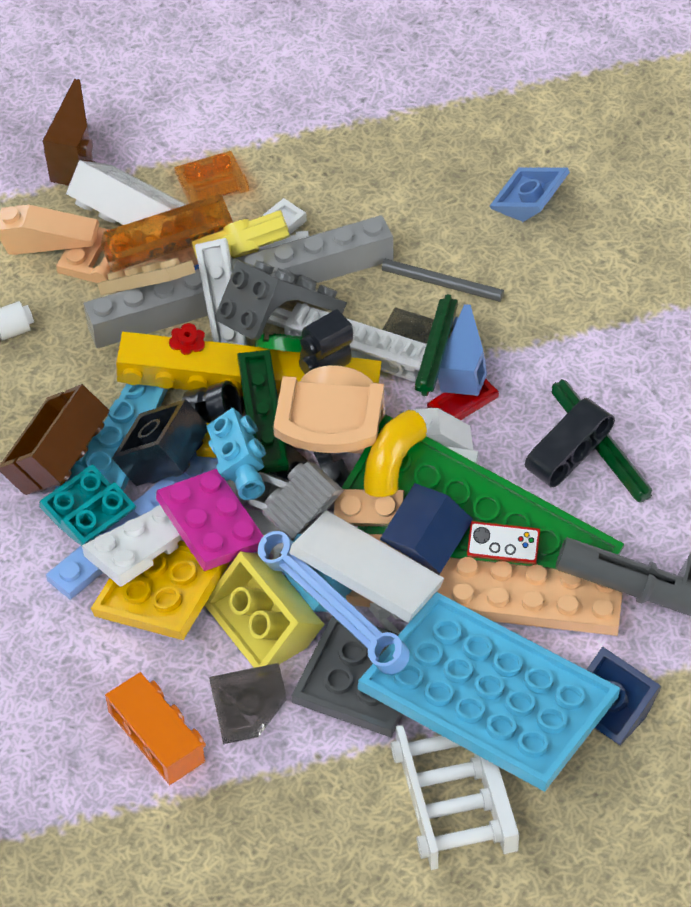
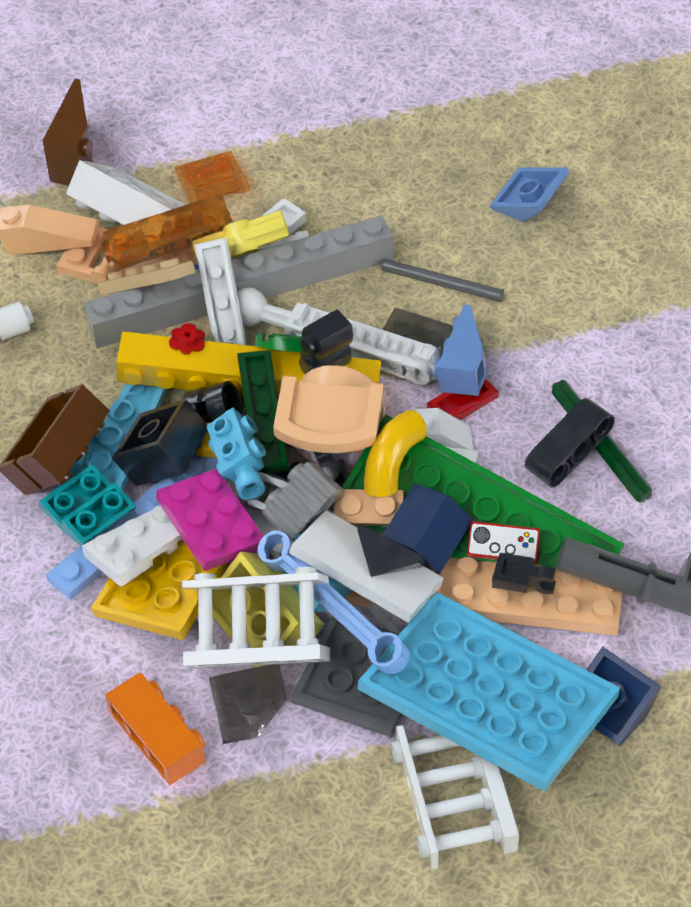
dark grey bracket [215,260,347,340] -> none
dark green axle [415,294,458,396] -> none
none -> white fence [182,567,331,669]
none -> black slope [357,524,426,577]
none -> black plate [492,553,556,594]

